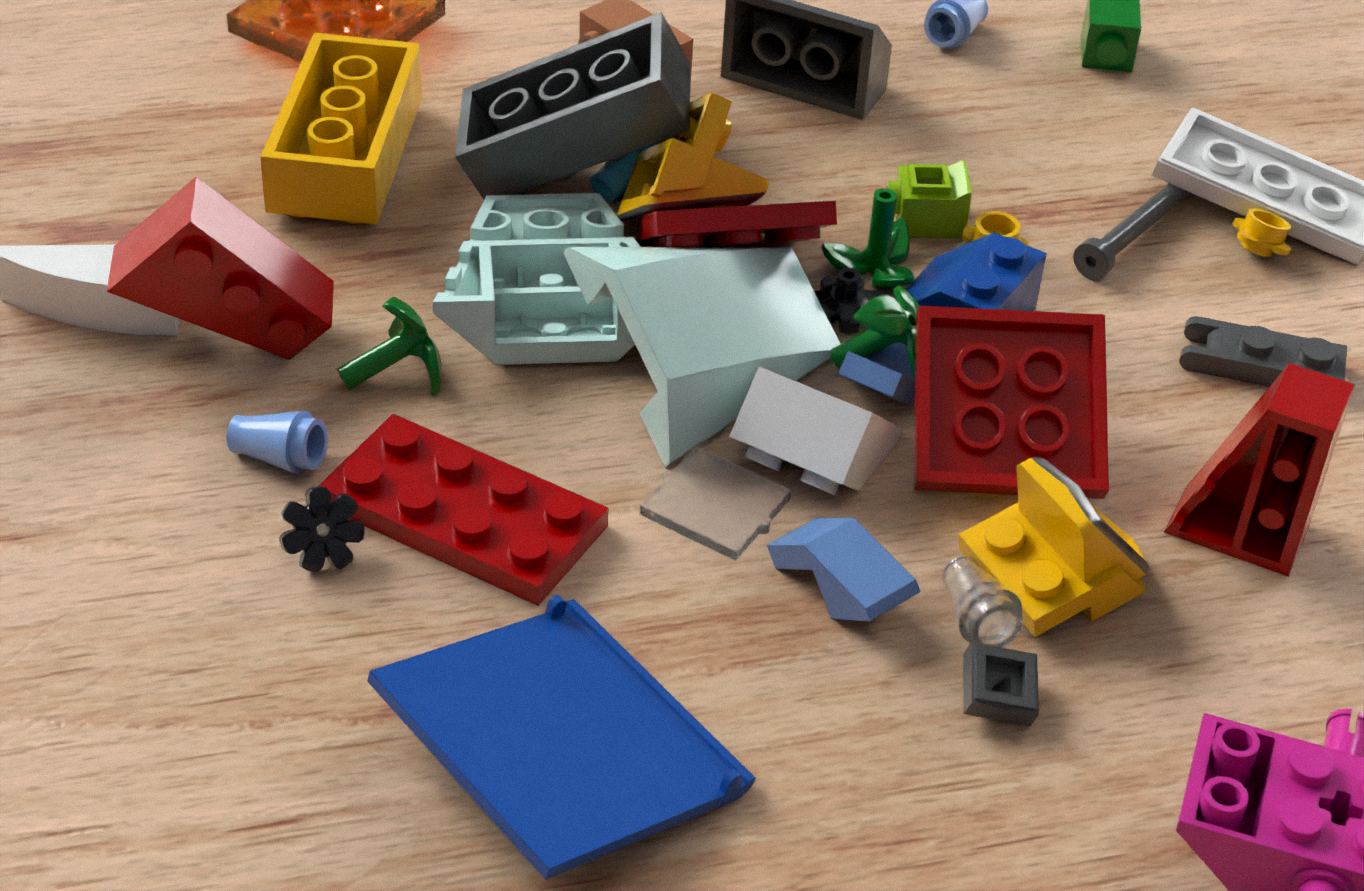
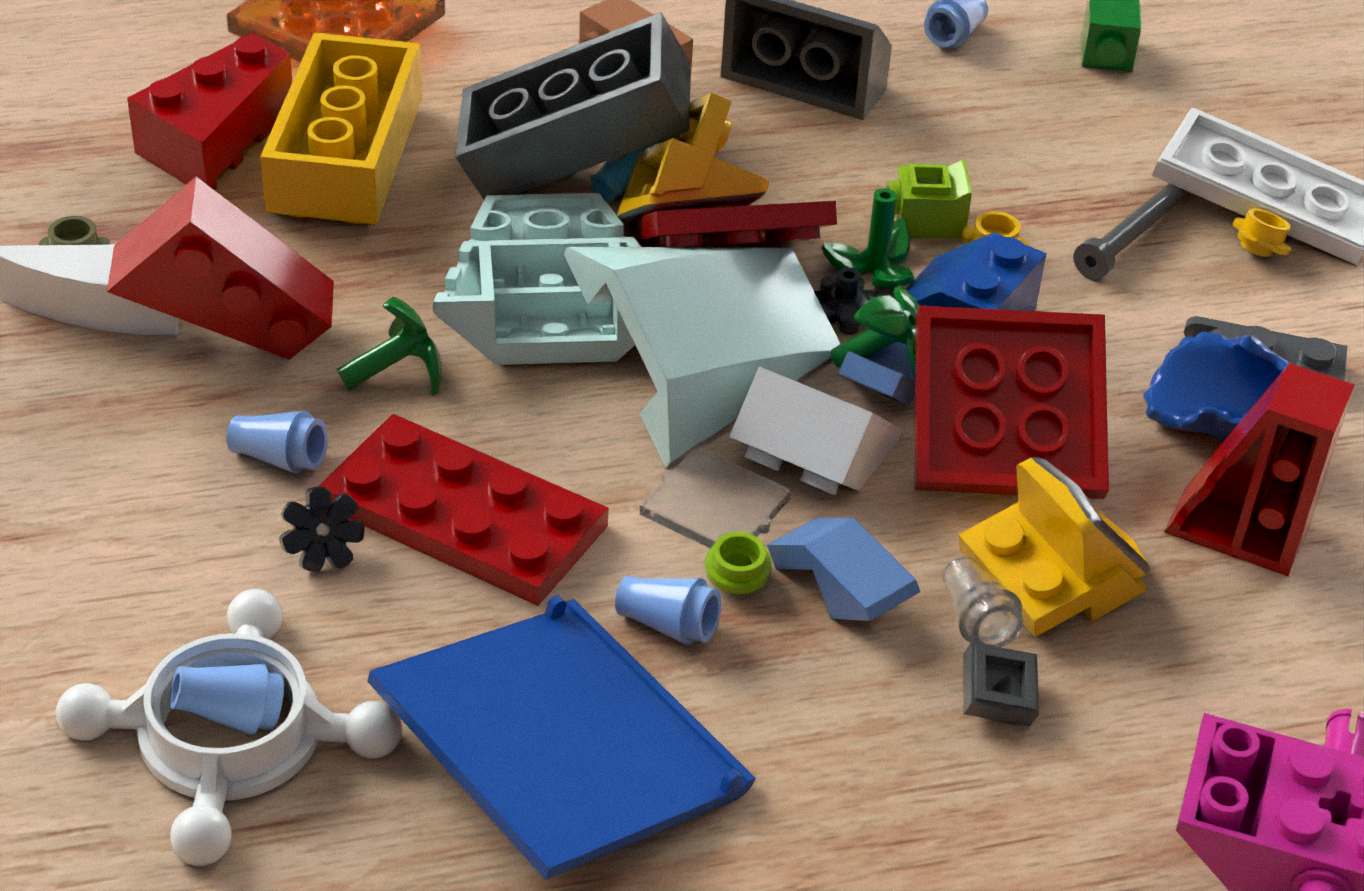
none -> olive plate [39,216,110,245]
none -> white piece [55,589,402,866]
none -> red wedge [127,32,292,190]
none -> light blue cone [170,664,284,735]
none -> light blue cone [615,576,722,645]
none -> lime plate [705,531,772,594]
none -> blue piece [1143,332,1290,441]

